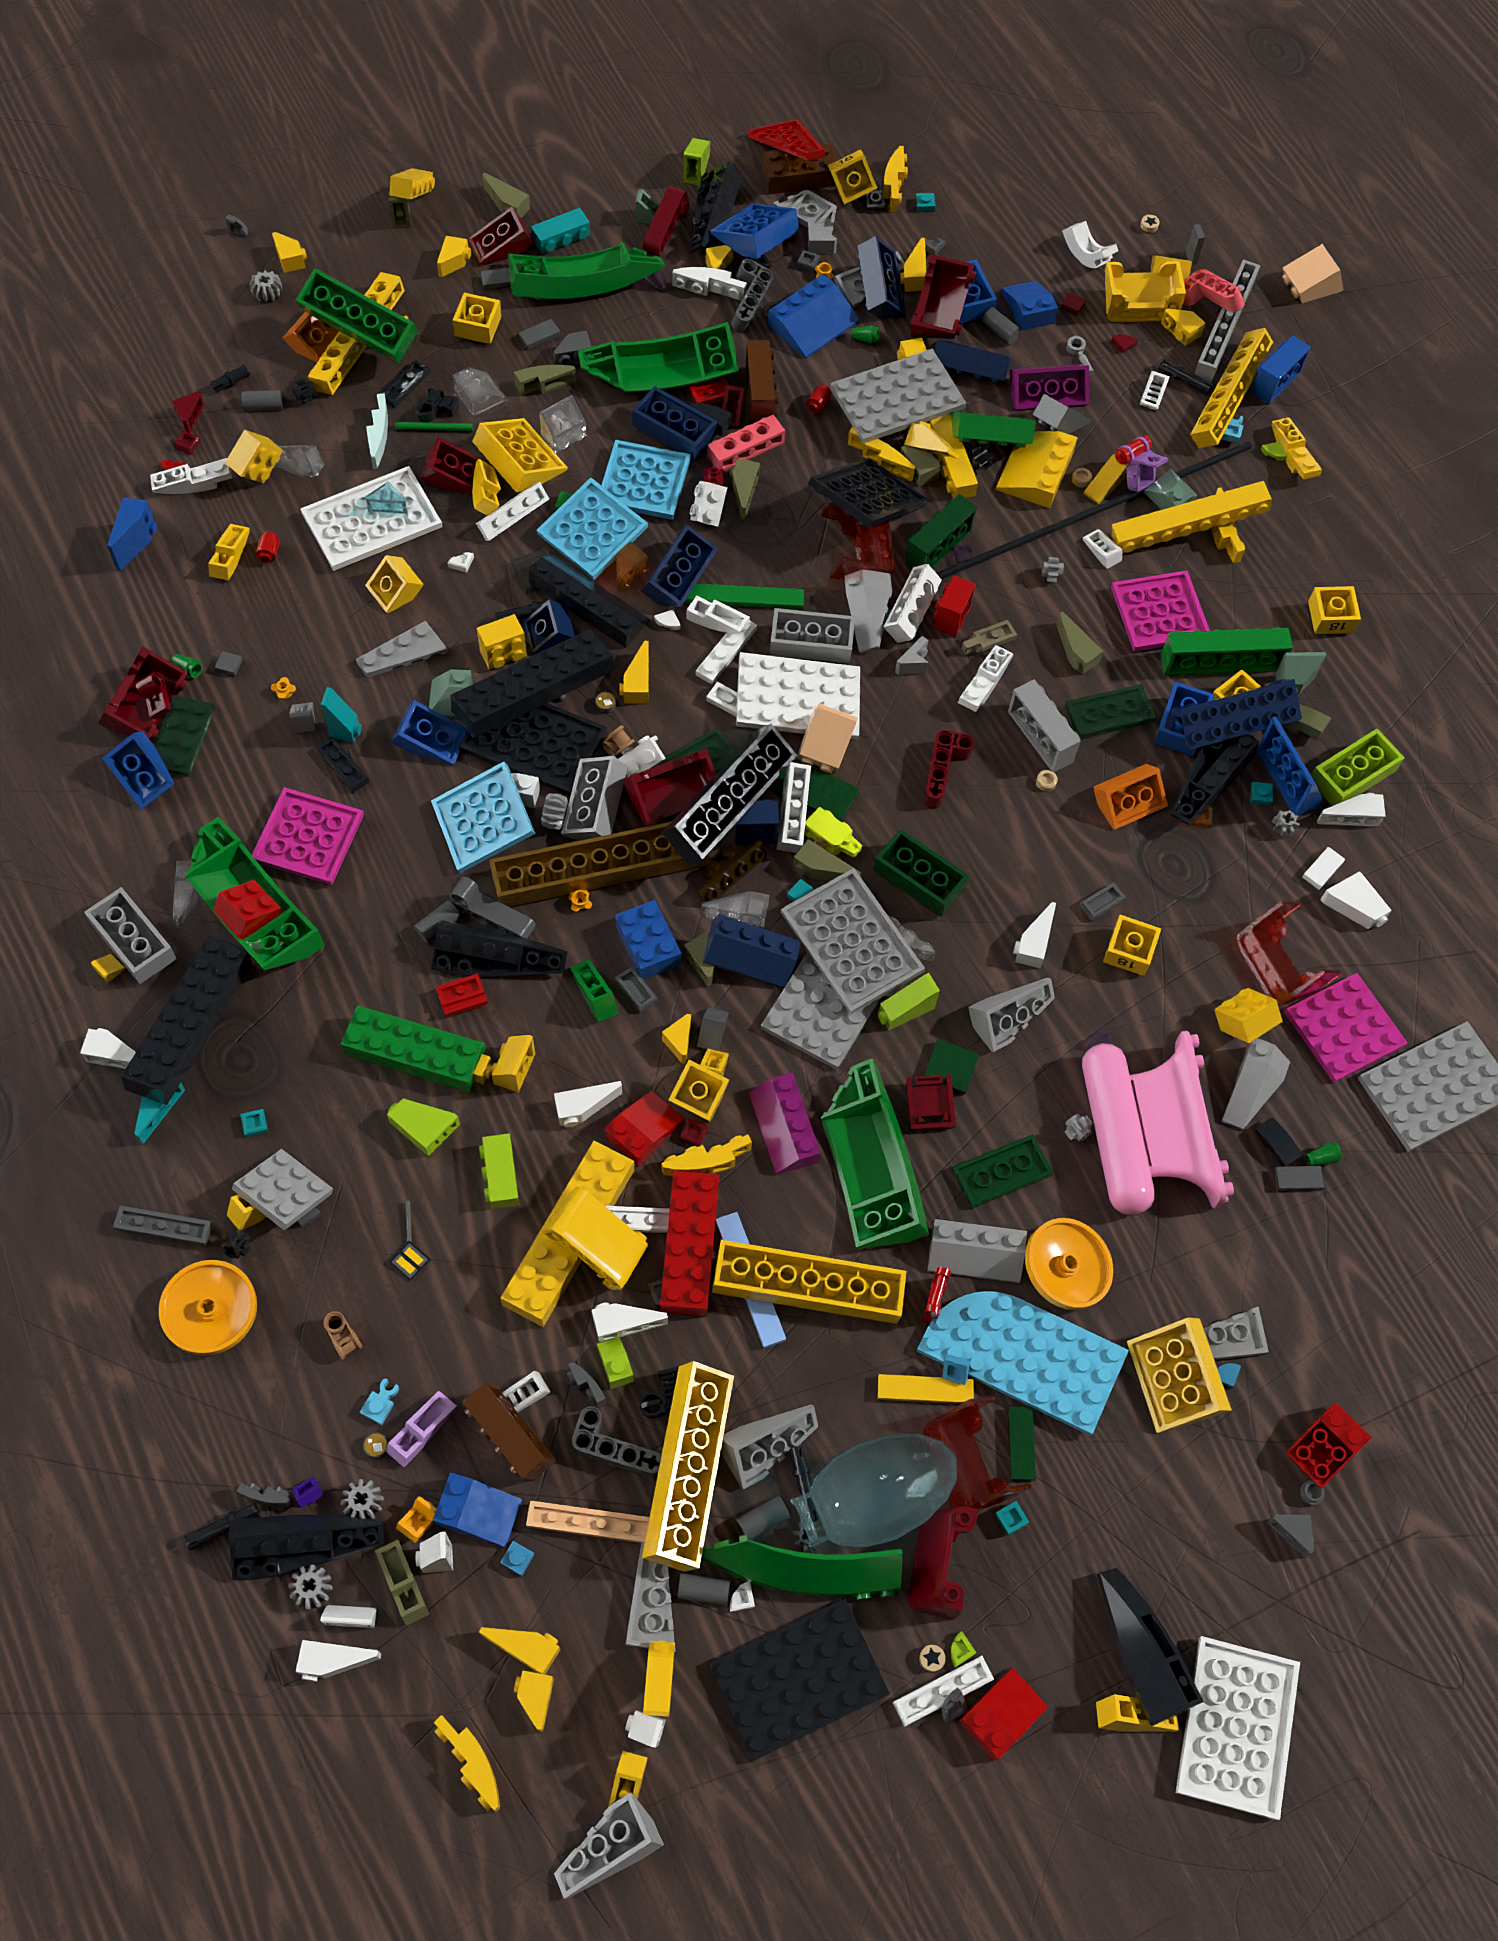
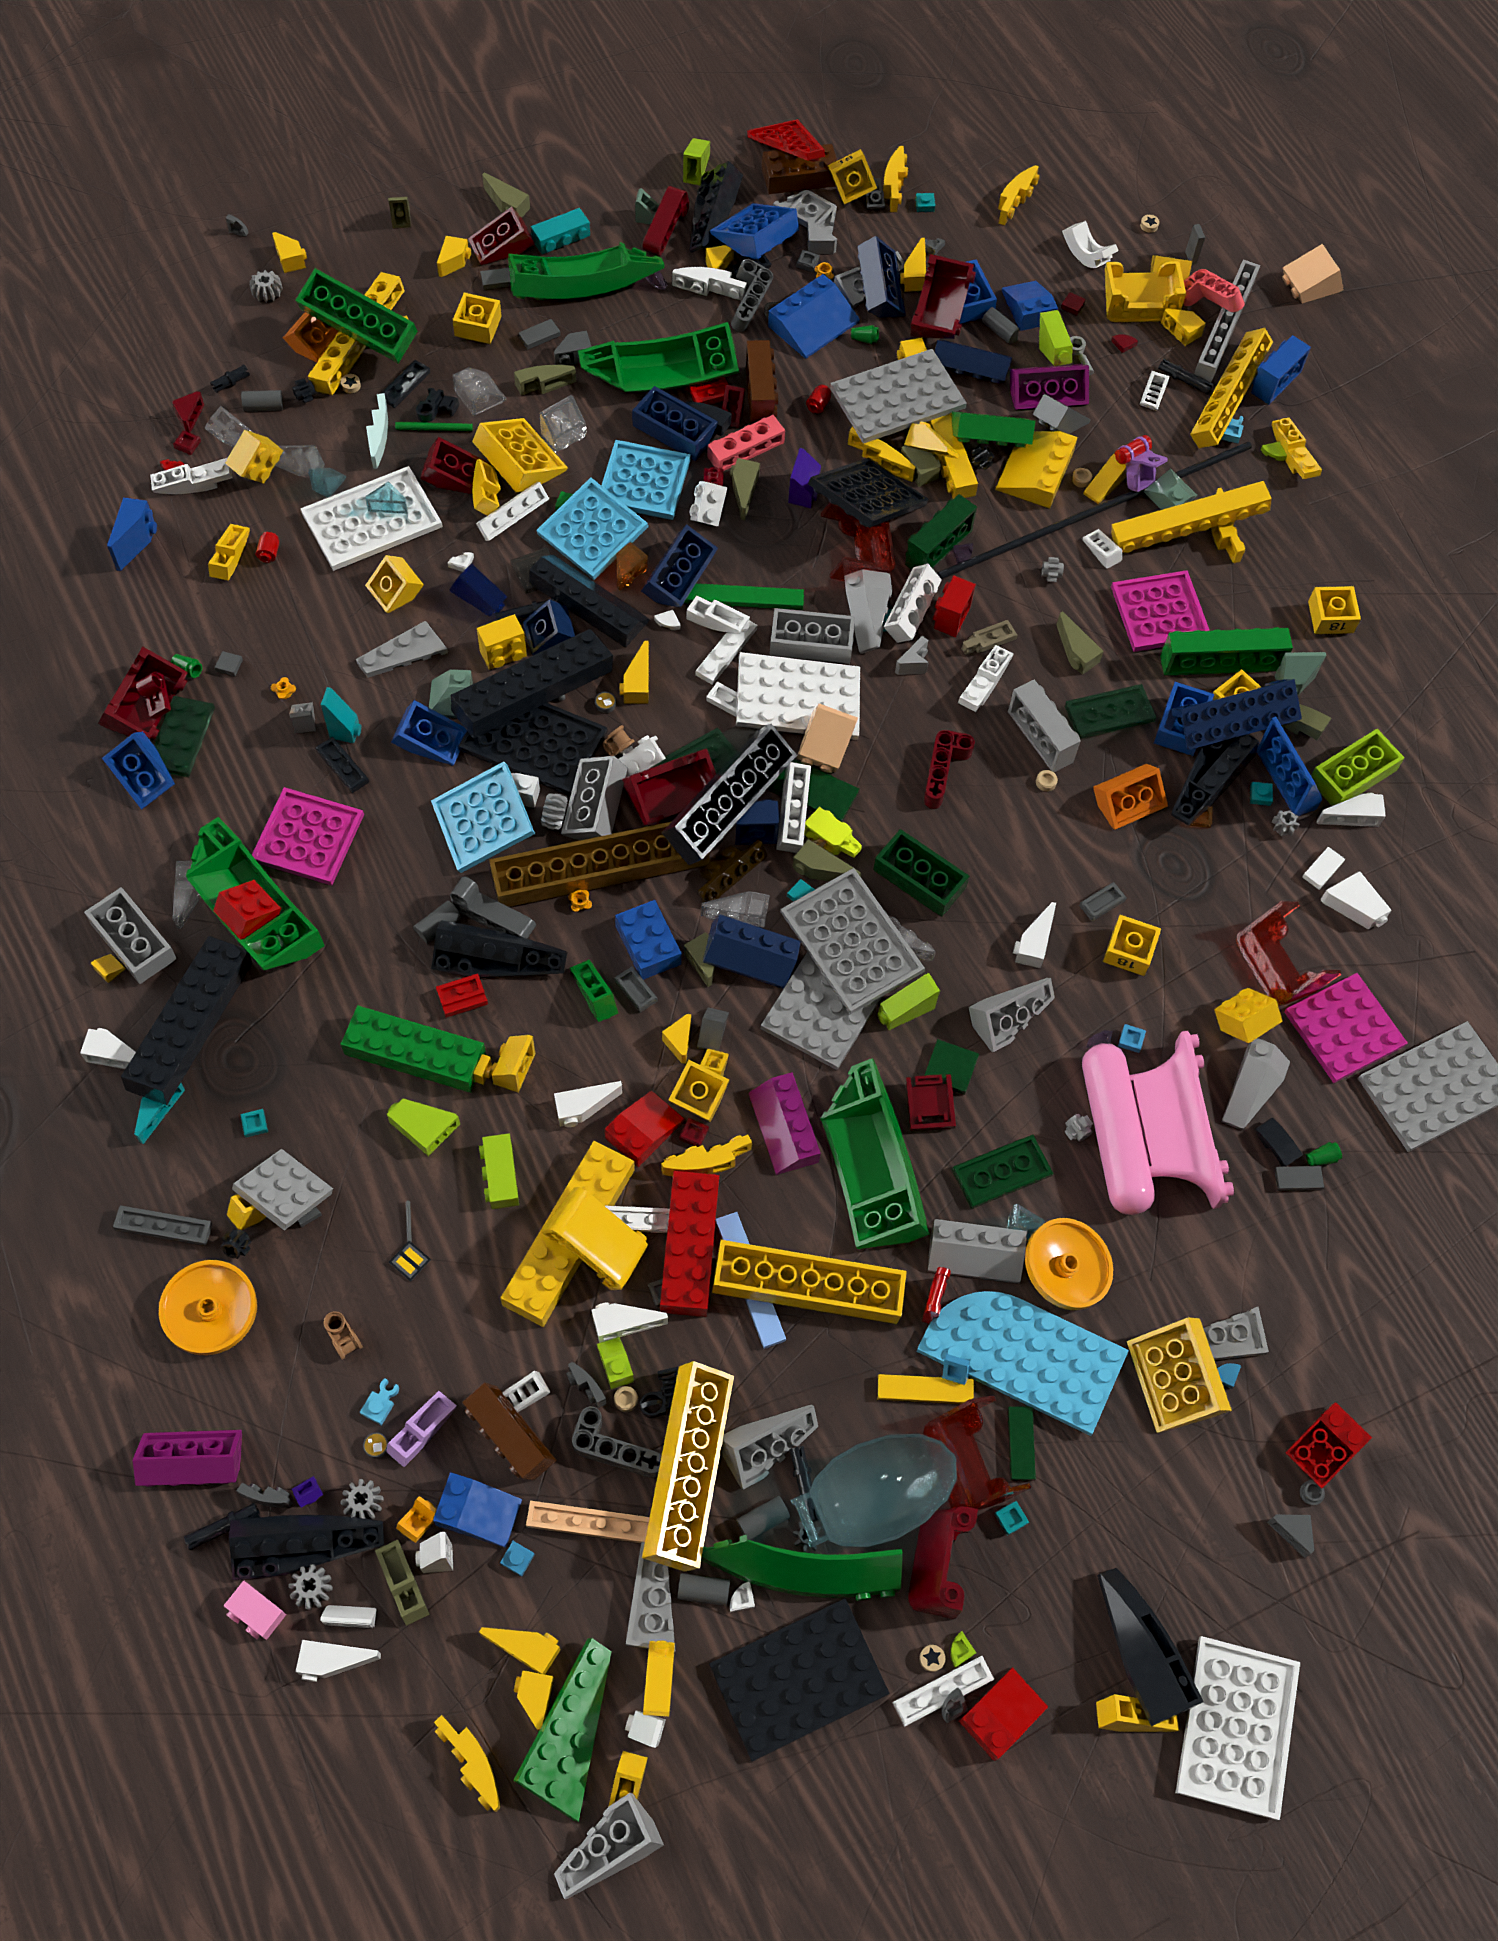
yellow brick [389,168,435,199] -> none
none -> magenta slope [132,1430,242,1487]
none -> clear slope [205,406,254,448]
none -> bright pink brick [224,1581,287,1640]
none -> clear light blue slope [309,468,346,498]
none -> tan tile [341,374,361,393]
none -> clear blue slope [449,563,507,617]
none -> green wing [513,1638,612,1822]
none -> tan tile [614,1386,638,1412]
none -> dark purple slope [788,448,821,508]
none -> yellow slope [998,165,1040,225]
none -> clear light blue slope [1007,1204,1045,1240]
none -> lime slope [1039,310,1073,366]
none -> dark azure plate [1118,1024,1146,1053]

